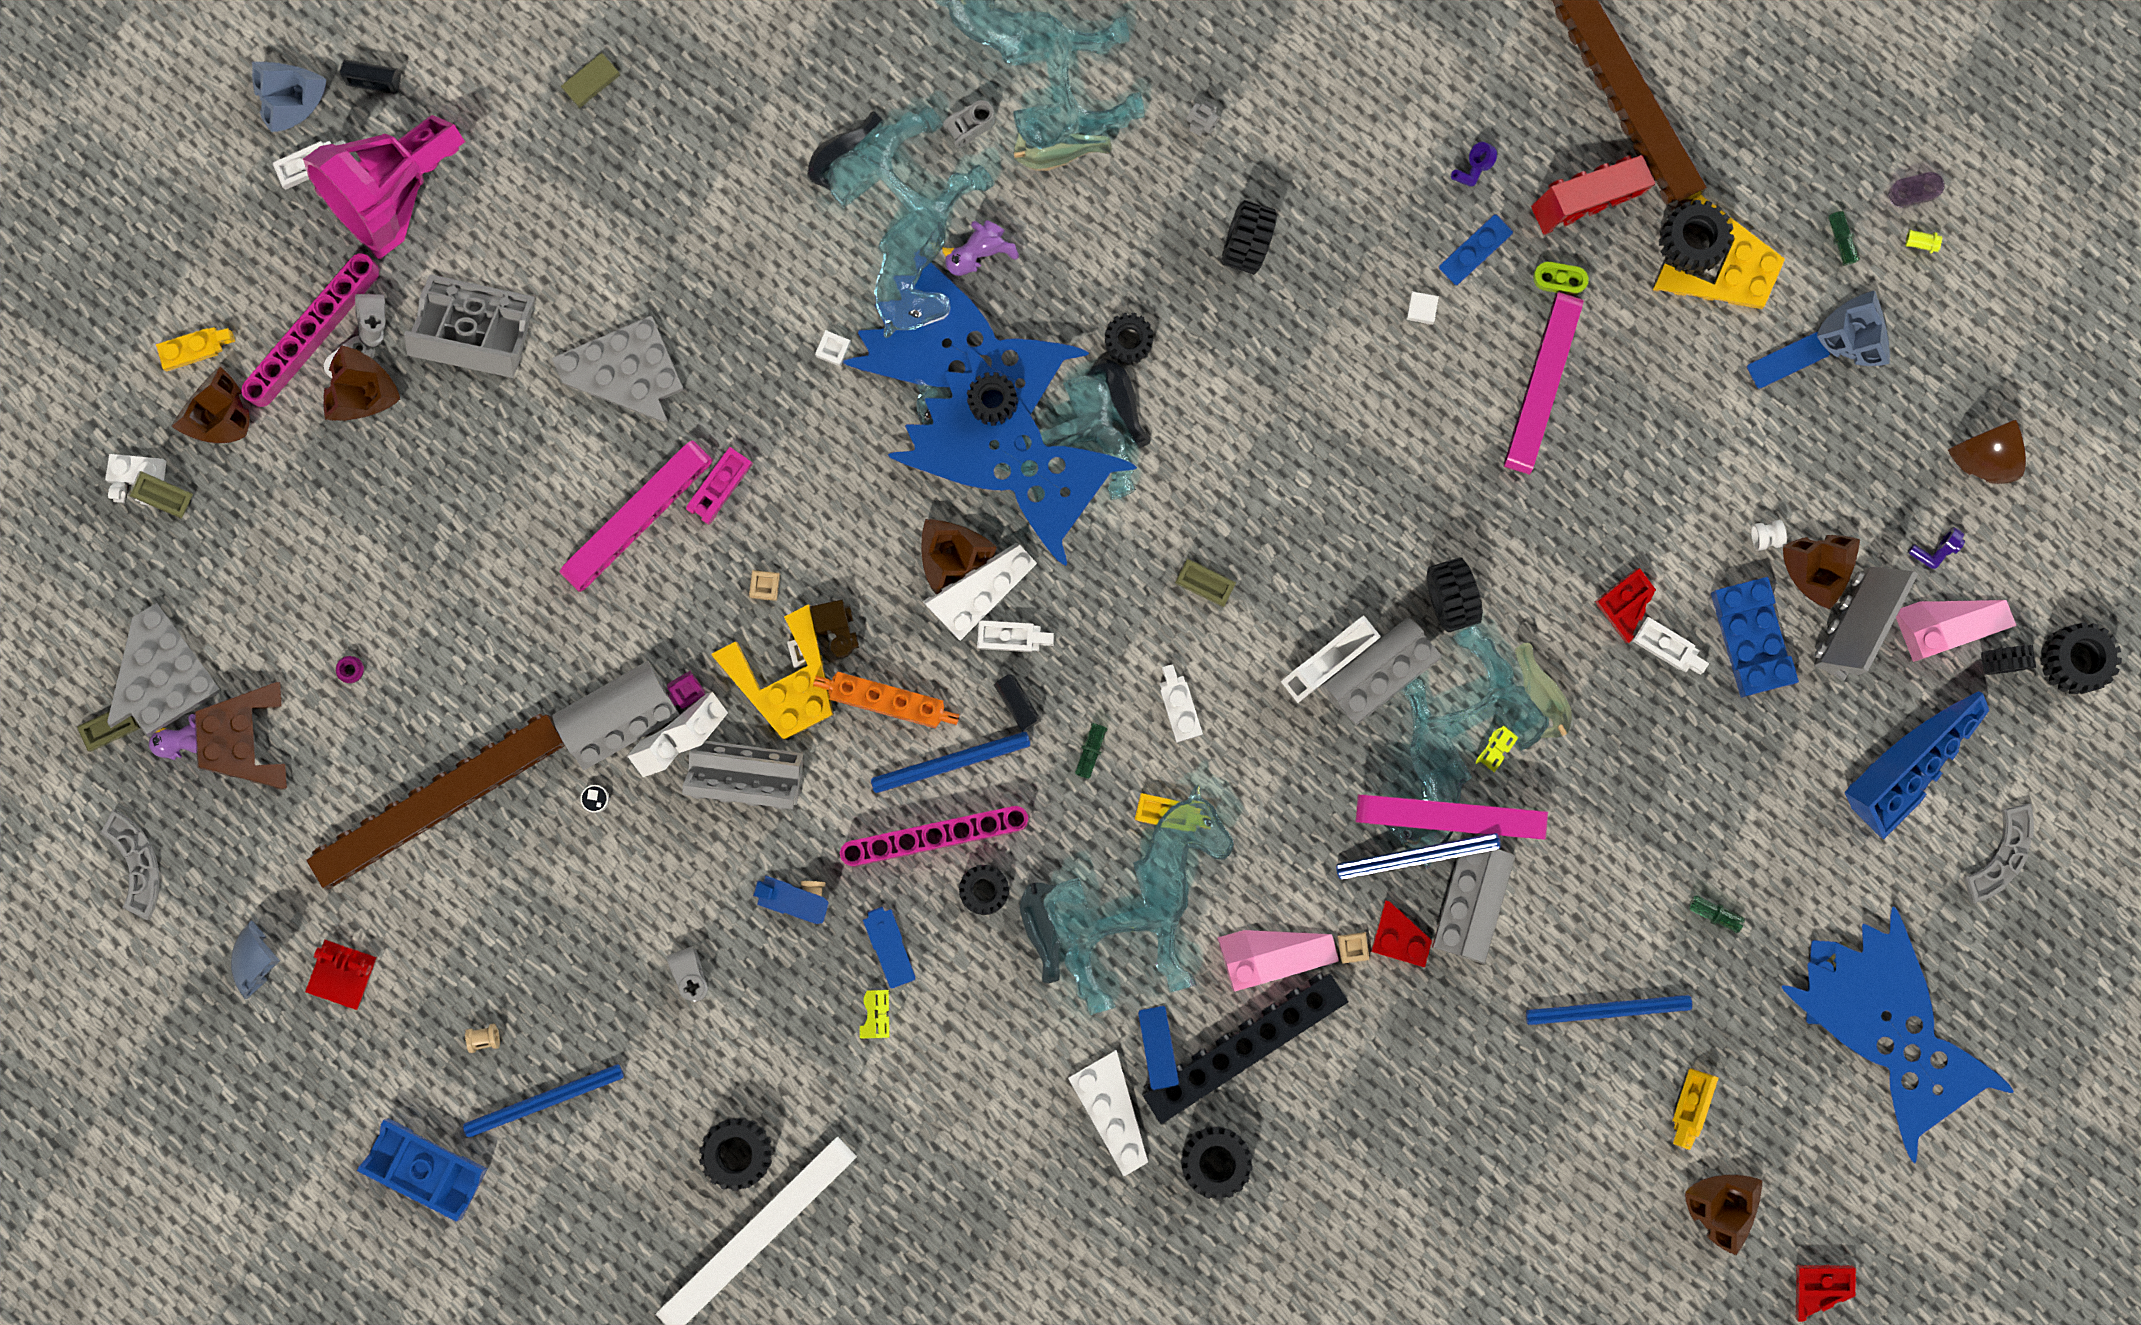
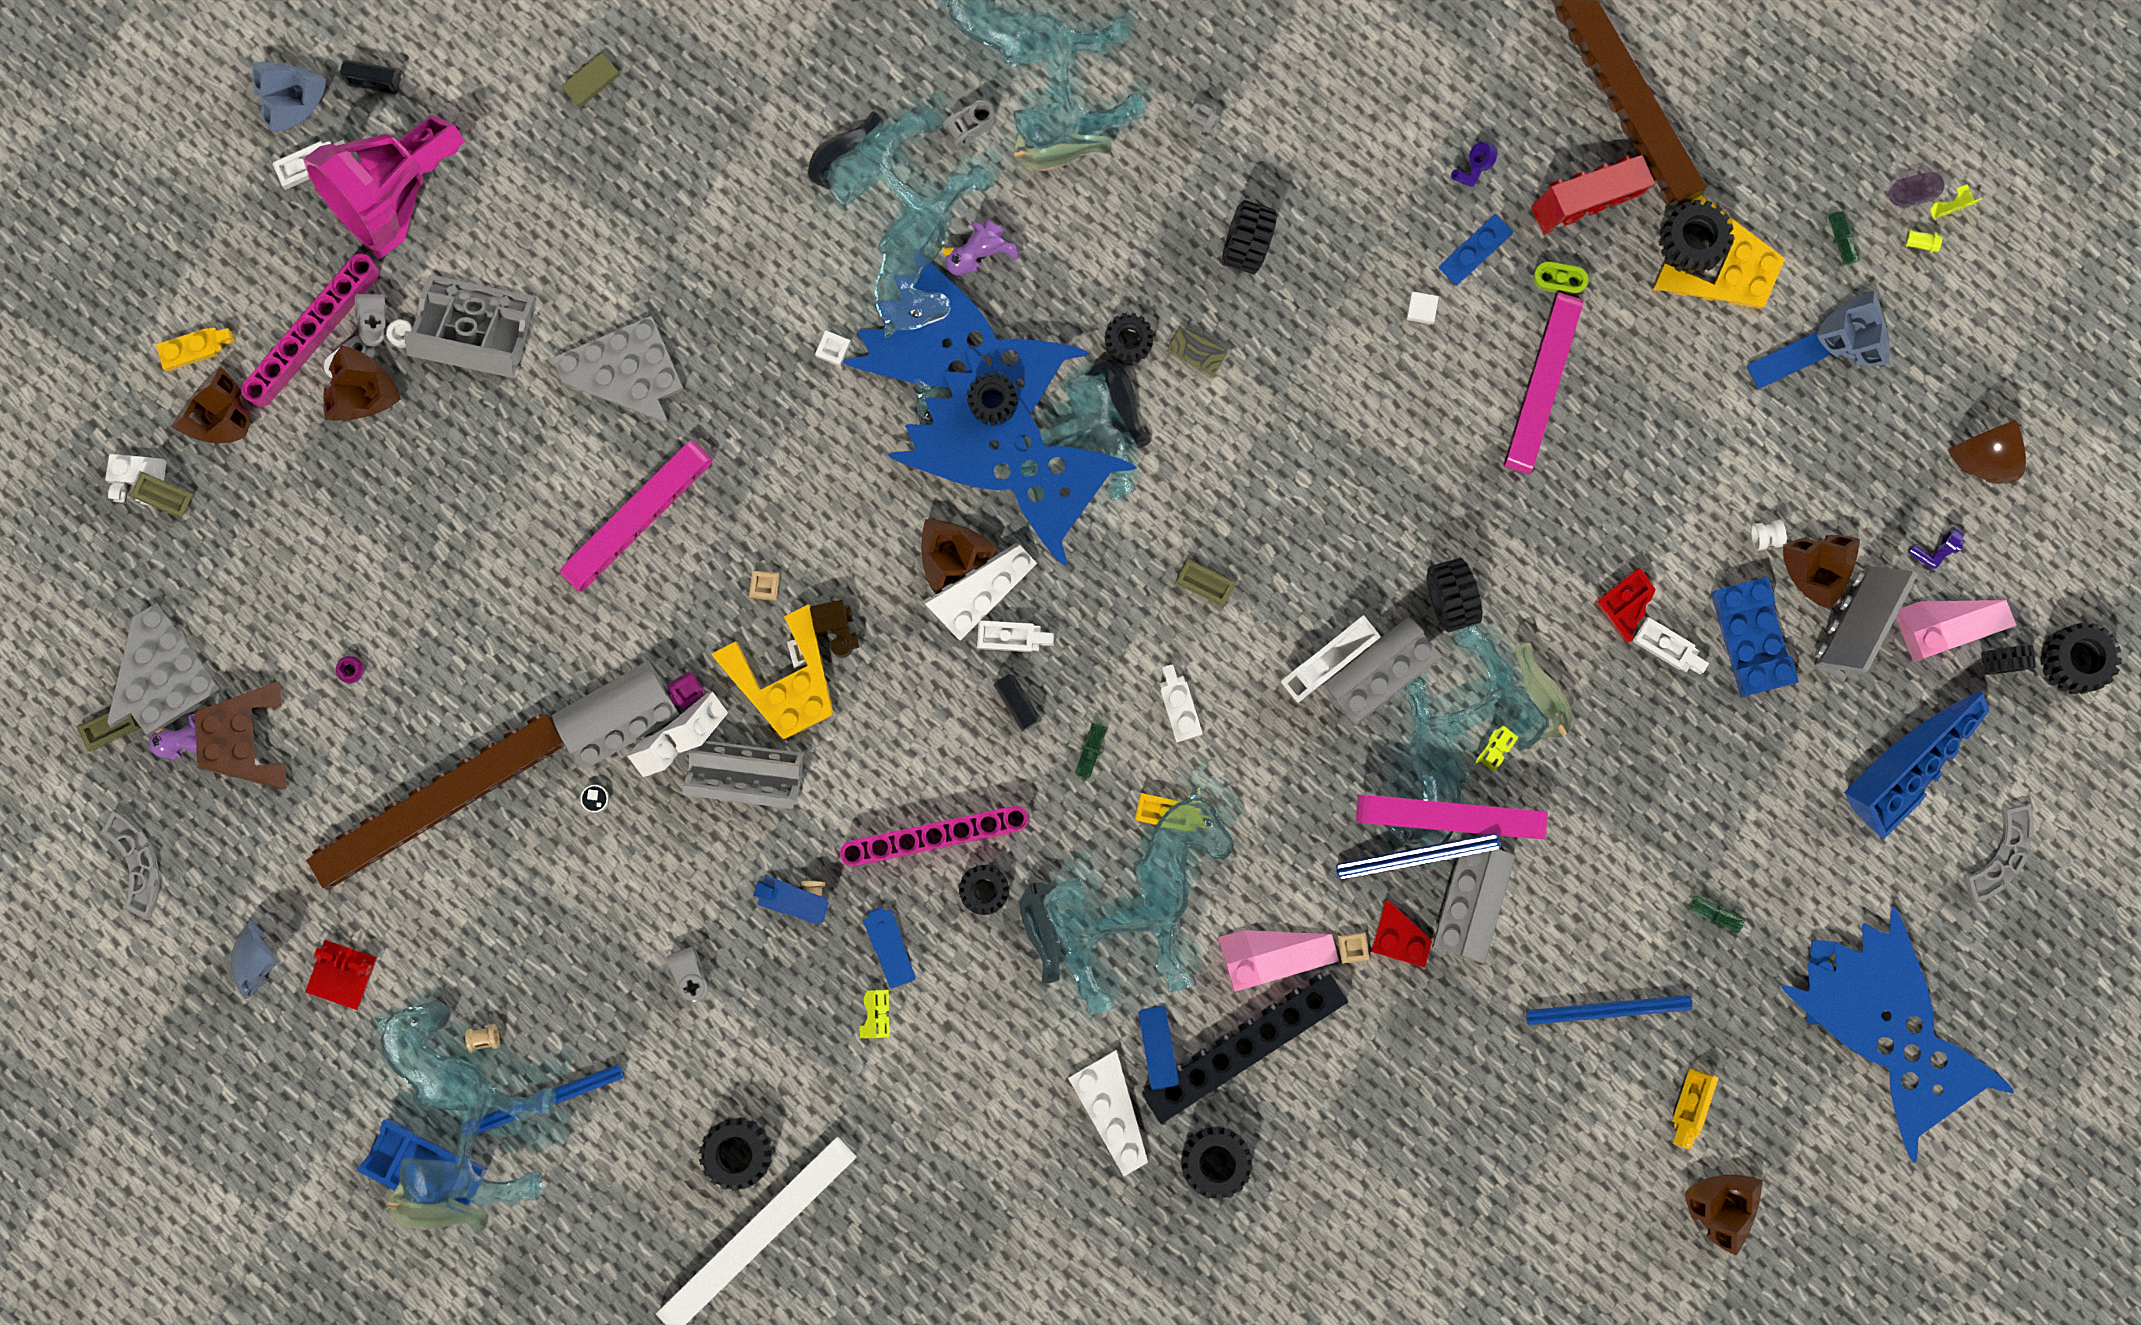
dark pink plate [686,447,753,525] -> none
orange plate [813,672,959,729] -> none
blue axle [871,732,1030,793] -> none
red wing [1796,1265,1856,1322] -> none
none -> clear light blue animal [374,1001,556,1231]
none -> white tile [386,319,413,348]
none -> tile [1167,327,1227,377]
none -> neon yellow piece [1930,184,1982,220]

